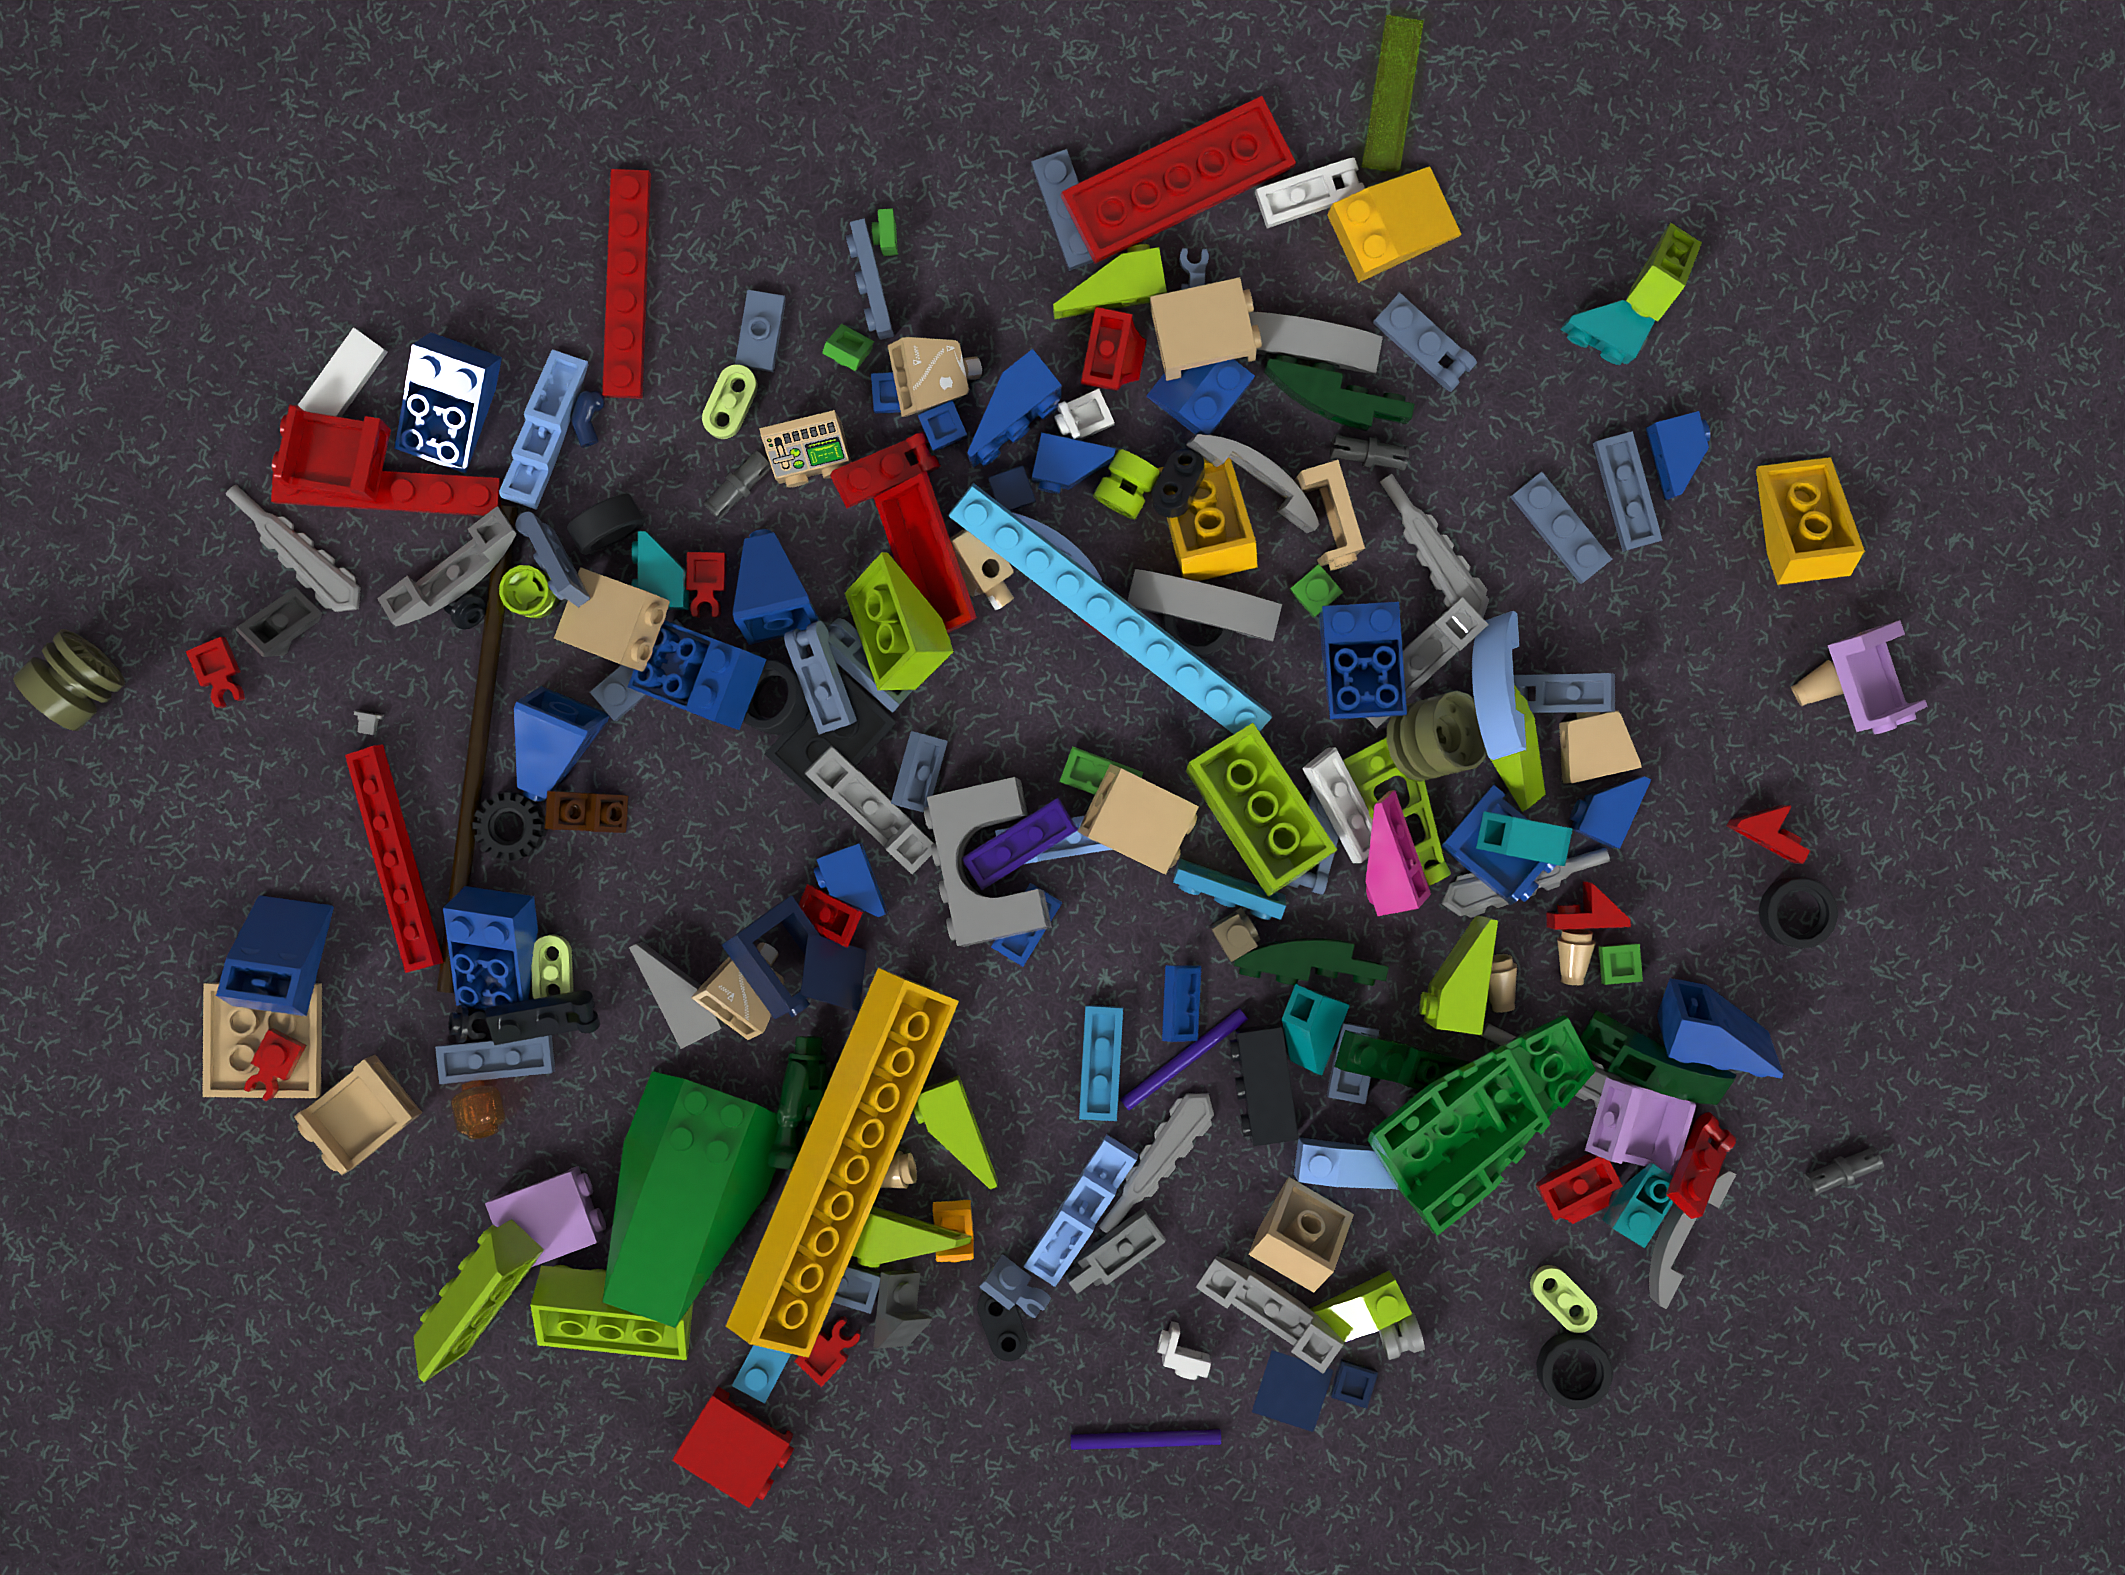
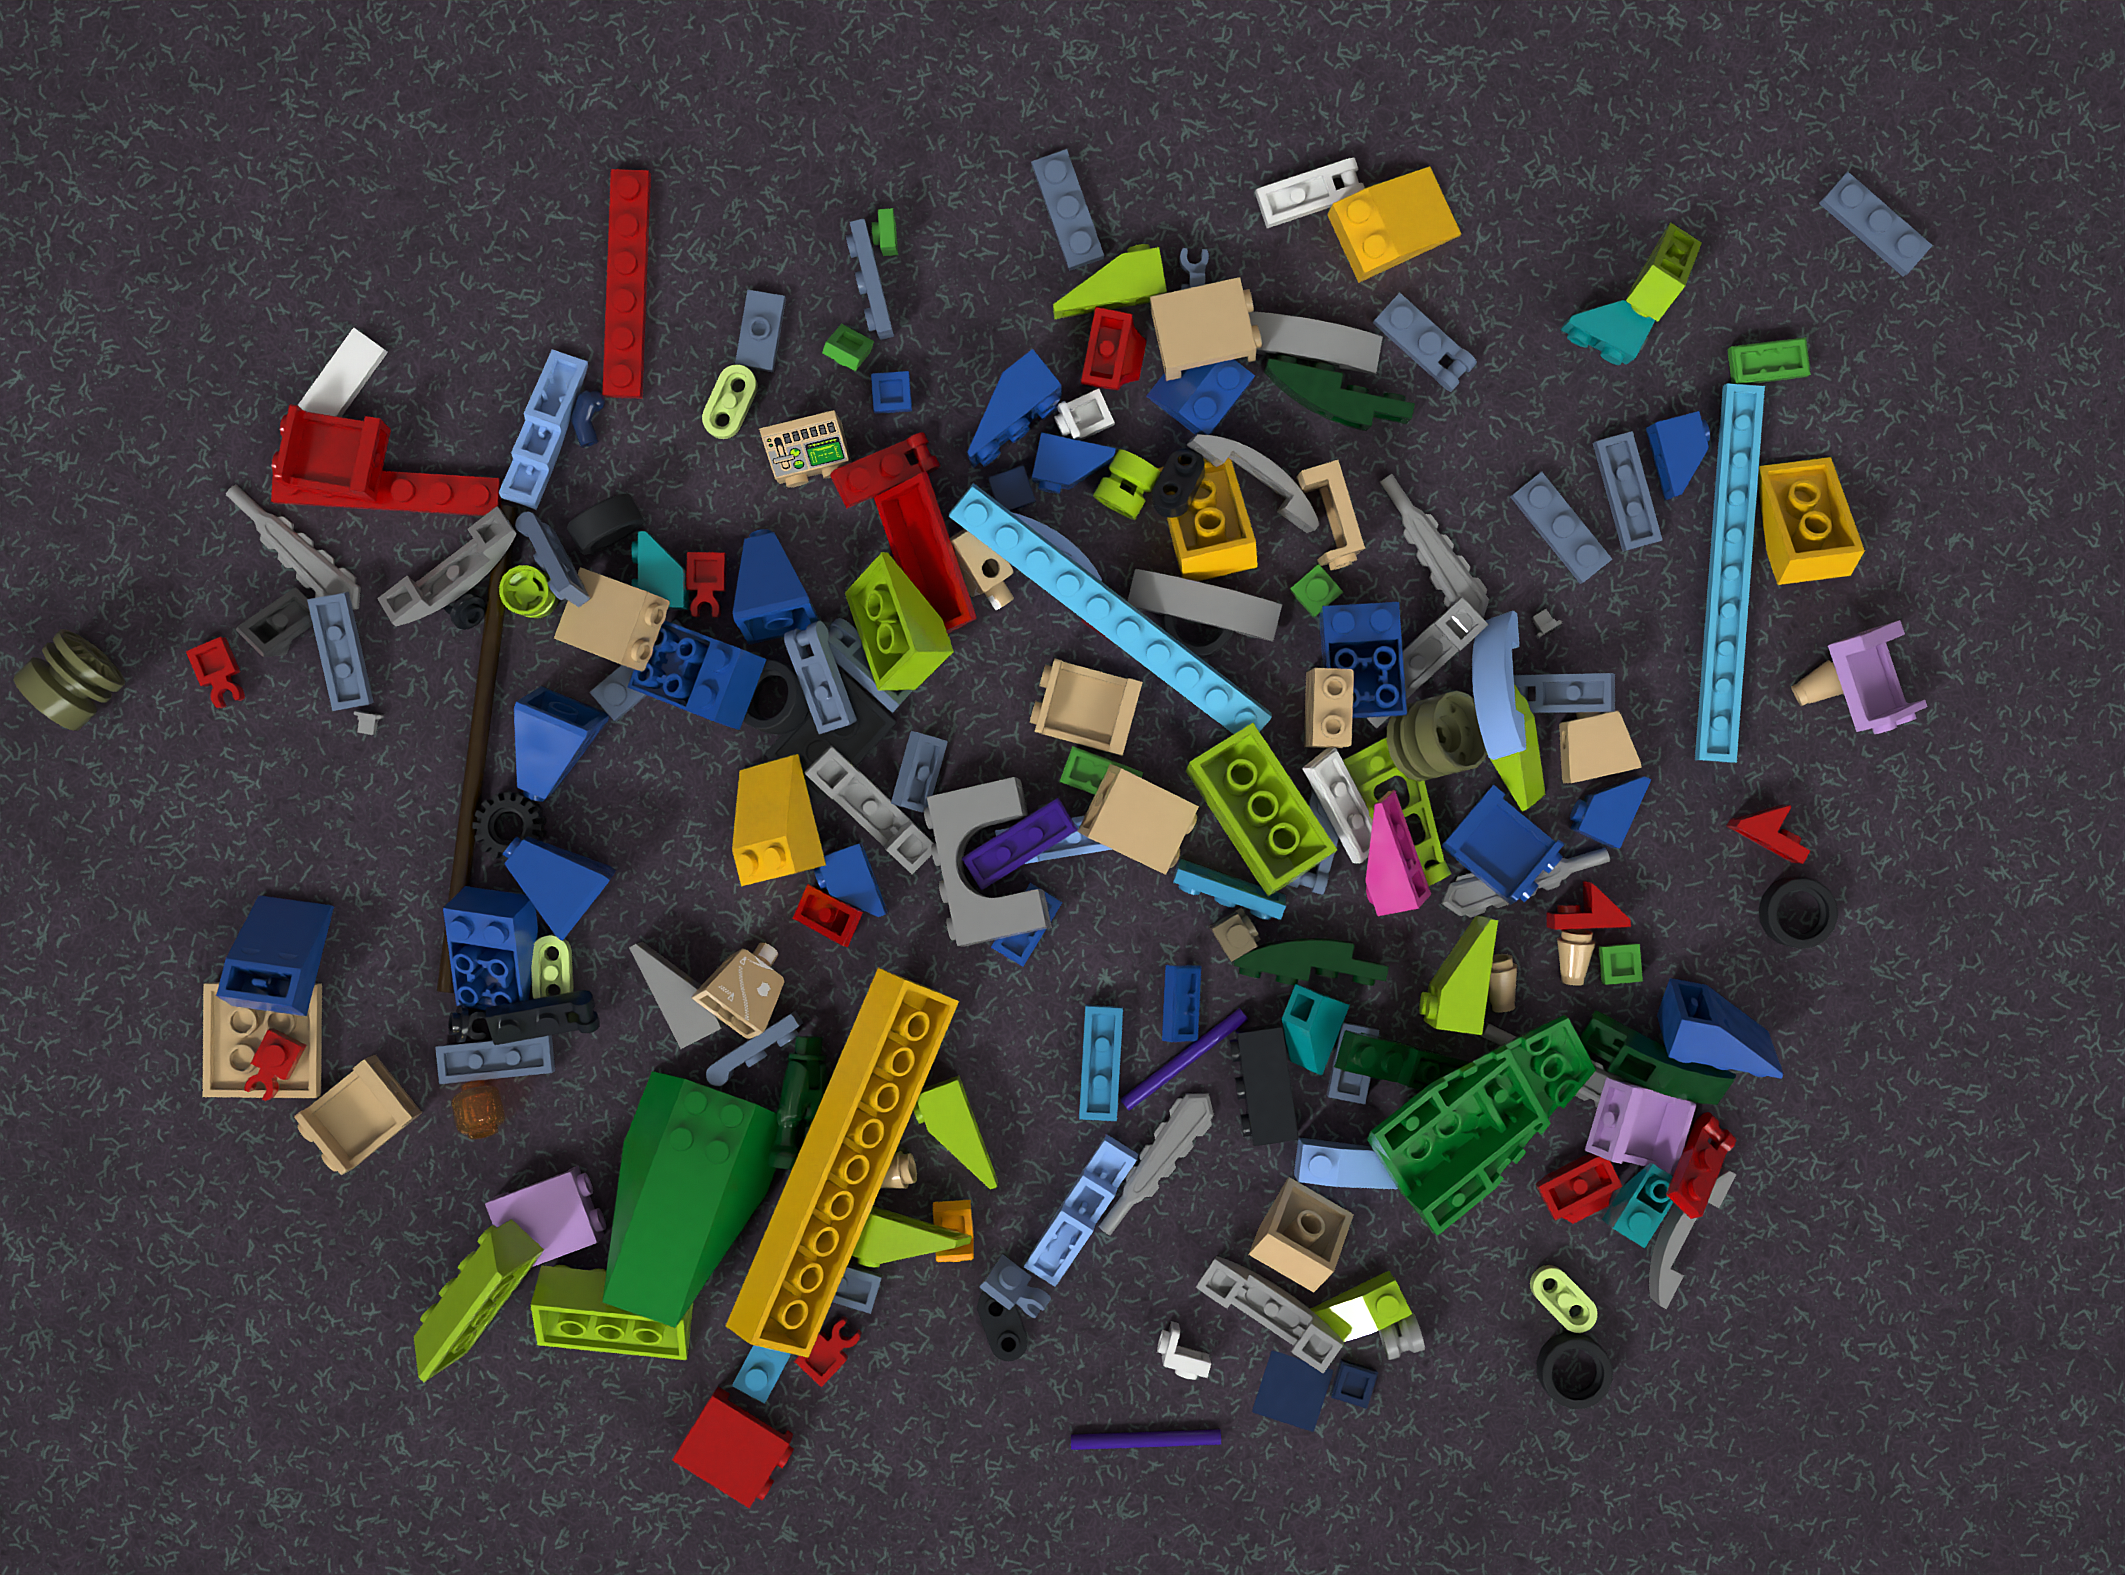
red plate [345,744,444,973] -> none
blue slope [394,332,502,473] -> none
reddish brown slope [545,791,629,833] -> none
dark grey pin [703,450,772,520] -> none
dark blue window [721,895,820,1019] -> none
dark blue sticker [800,933,866,1012] -> none
dark grey slope [873,1270,932,1349] -> none
tan torso [888,337,982,417] -> none
blue plate [918,400,968,452] -> none
red plate [1060,96,1296,263] -> none
hinge [1065,1208,1166,1294] -> none
dark grey pin [1330,434,1409,471] -> none
clear neon green tile [1361,15,1424,173] -> none
teal slope [1476,811,1572,866] -> none
dark grey pin [1803,1146,1884,1197] -> none
none -> sand blue plate [307,592,374,711]
none -> blue slope [502,836,616,941]
none -> sand blue plate [706,1010,803,1086]
none -> yellow slope [732,754,826,886]
none -> tan panel [1030,658,1143,756]
none -> tan panel [1304,668,1354,748]
none -> light grey piece [1531,609,1562,639]
none -> medium azure plate [1695,383,1765,763]
none -> bright green plate [1727,337,1811,385]
none -> sand blue plate [1819,171,1933,277]

